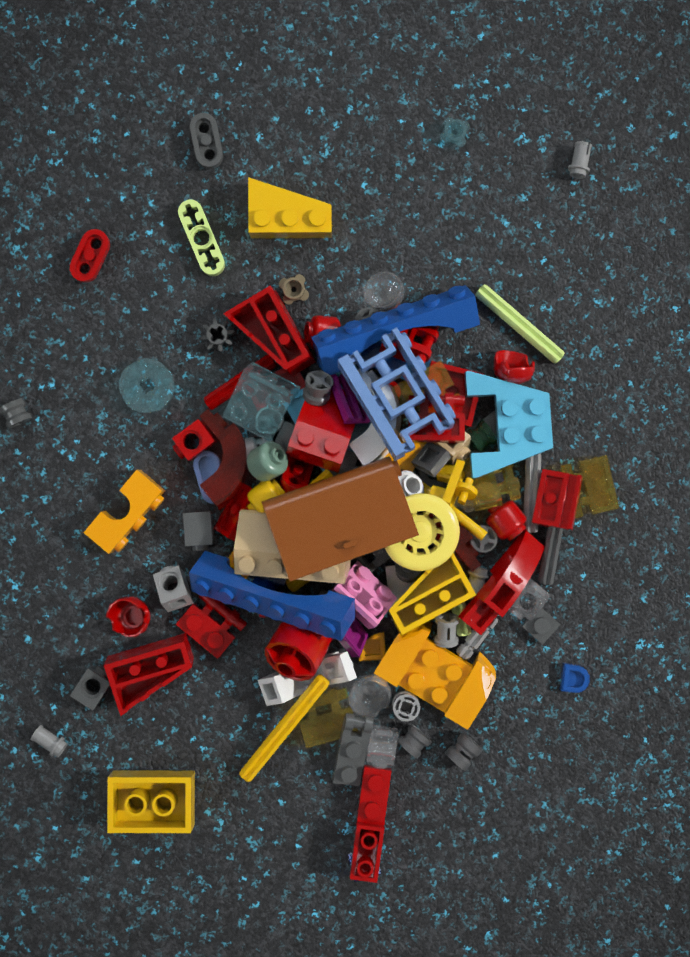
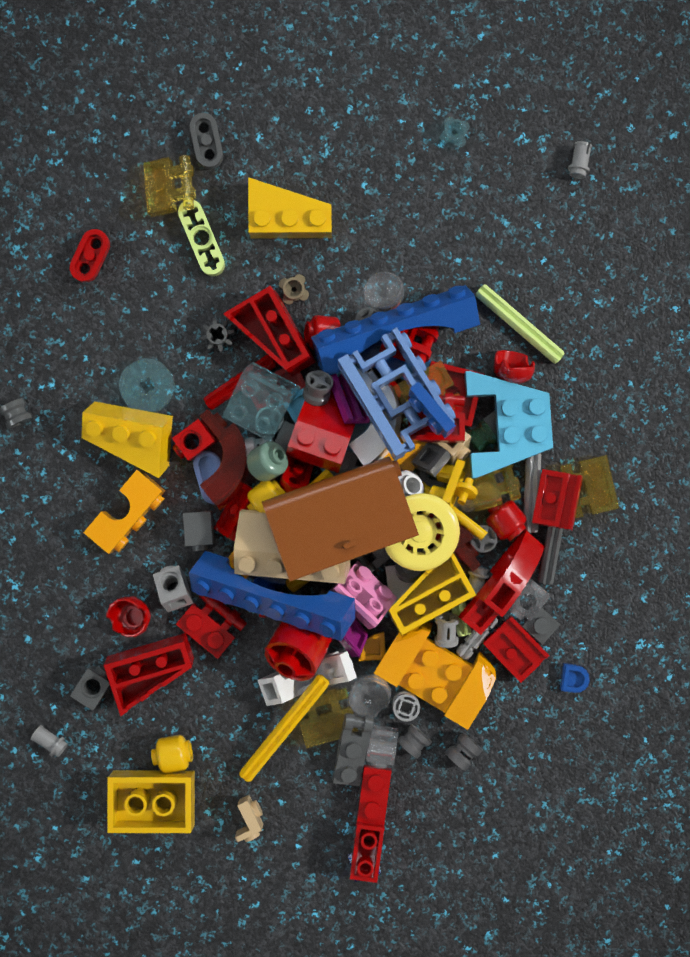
none -> yellow wedge [81,402,173,478]
none -> clear yellow plate [143,155,196,217]
none -> yellow head [151,735,193,773]
none -> tan bracket [235,795,263,842]
none -> blue plate [408,381,456,438]
none -> red plate [482,615,549,683]

